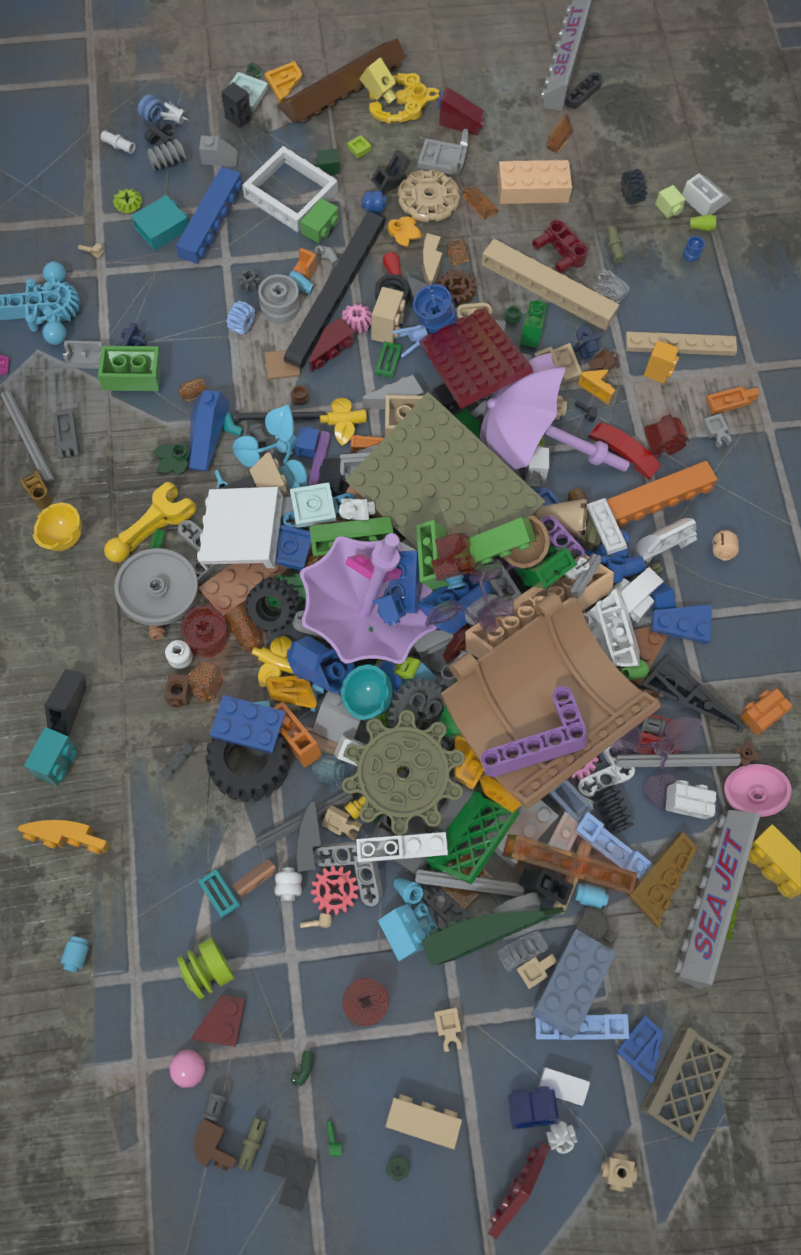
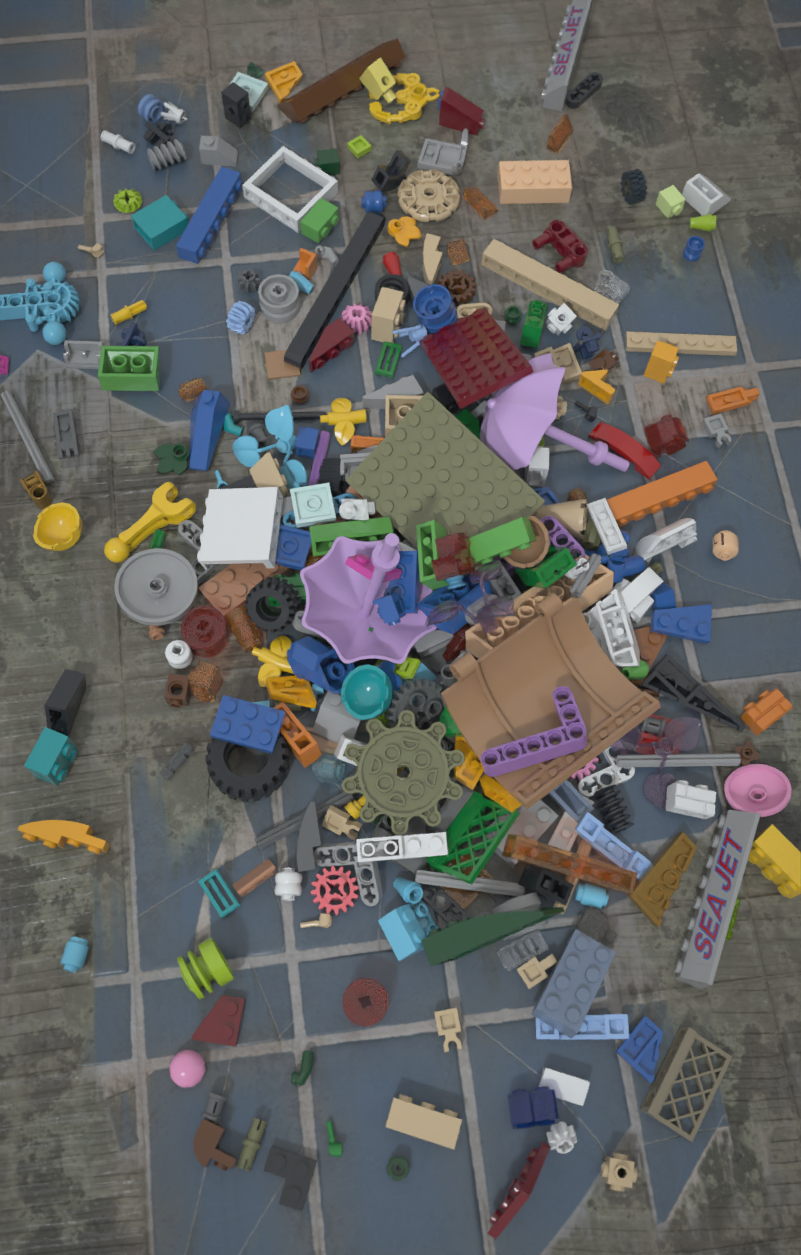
none -> yellow axle [110,300,147,325]
none -> white brick [546,303,577,336]

